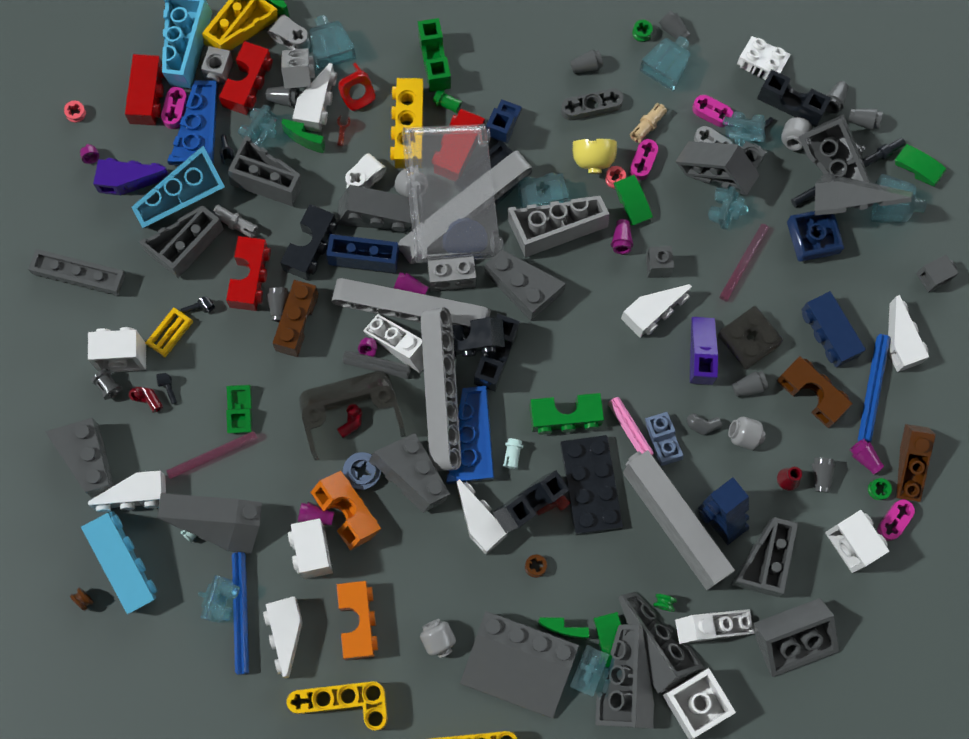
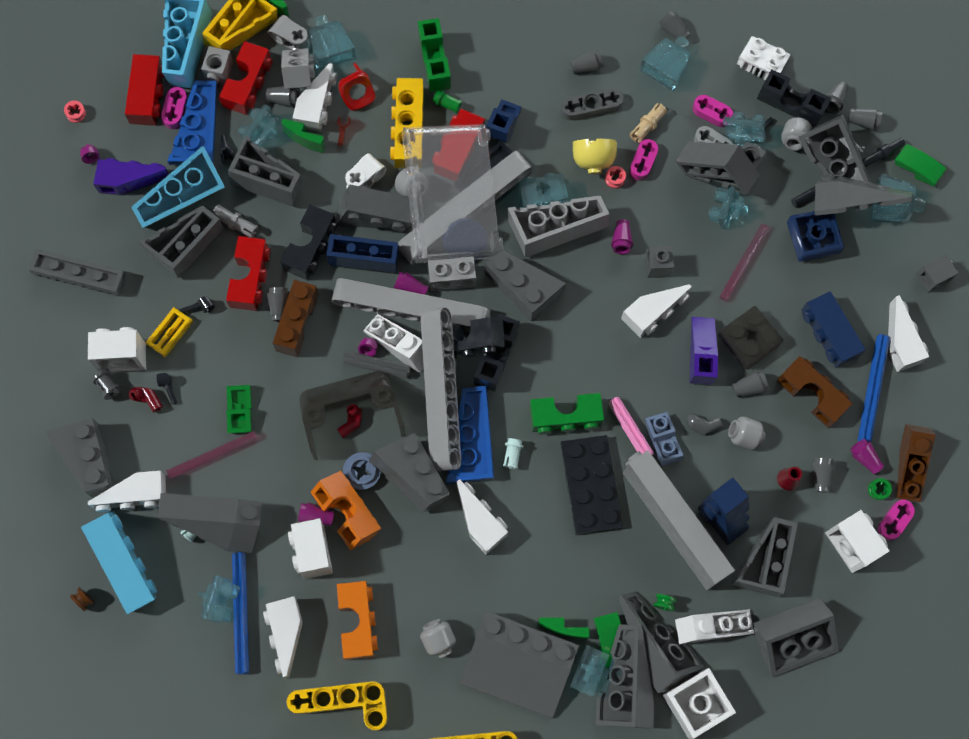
black arch [493,470,569,533] -> none
reddish brown bush [525,554,547,578] -> none
clear red hand [537,495,570,516] -> none
green slope [613,175,653,225] -> none
green bush [632,19,653,42] -> none

